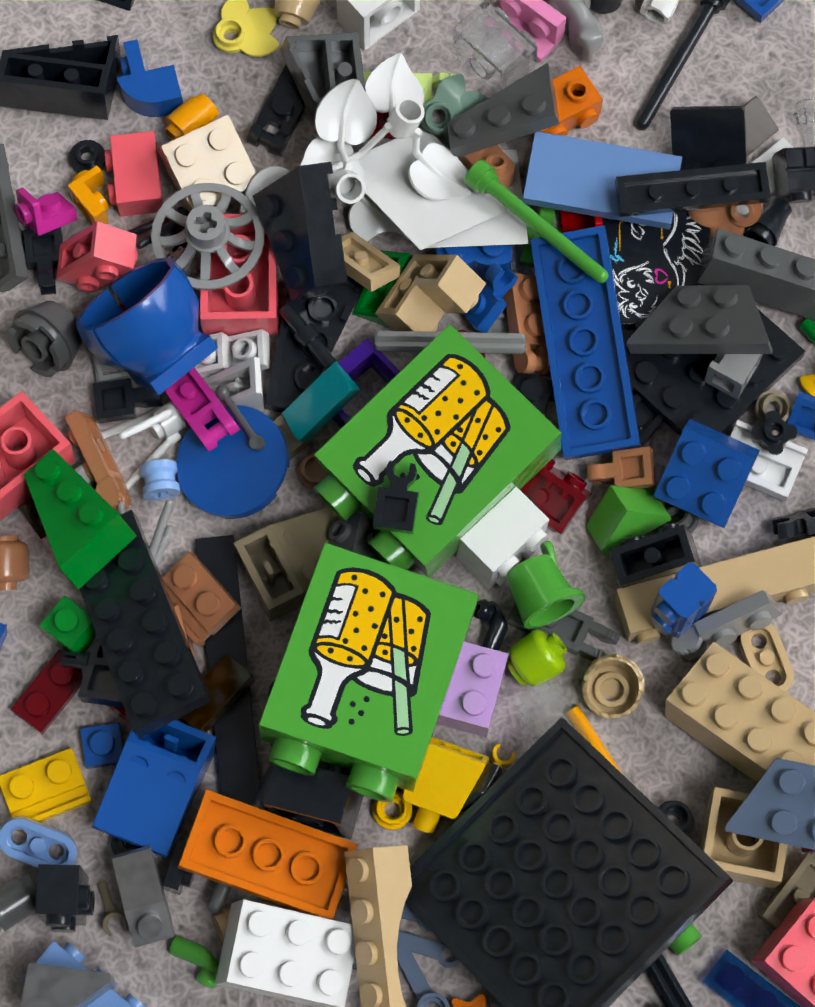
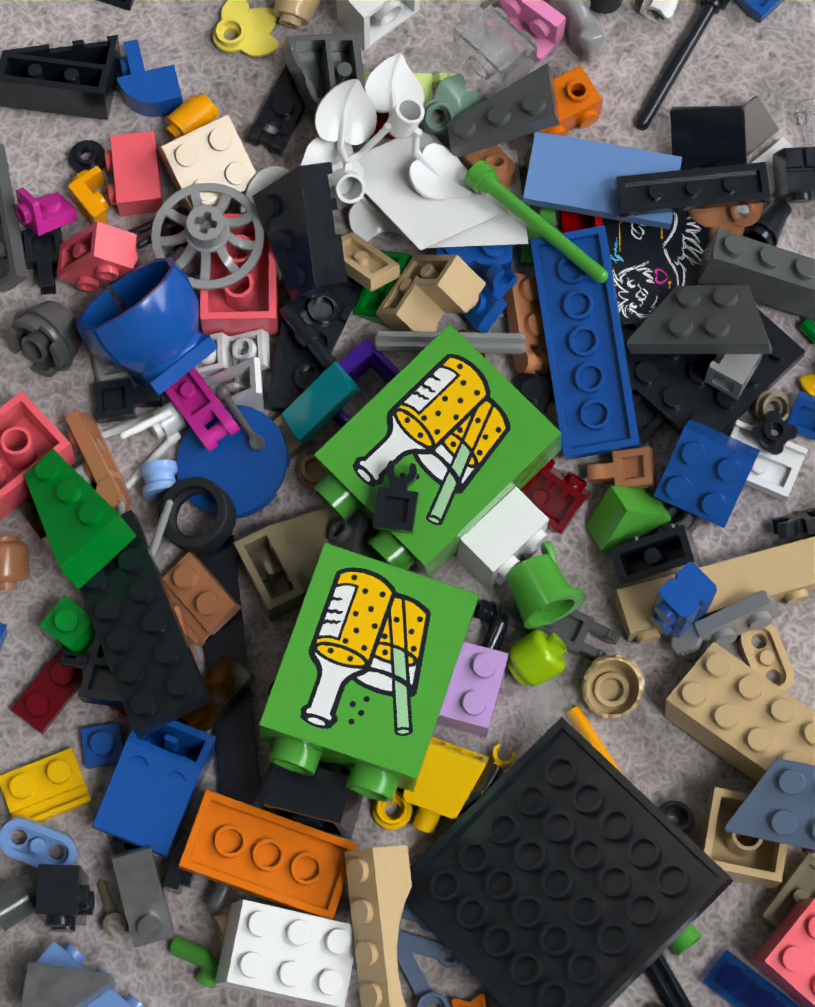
none -> black tyre [158,477,236,554]

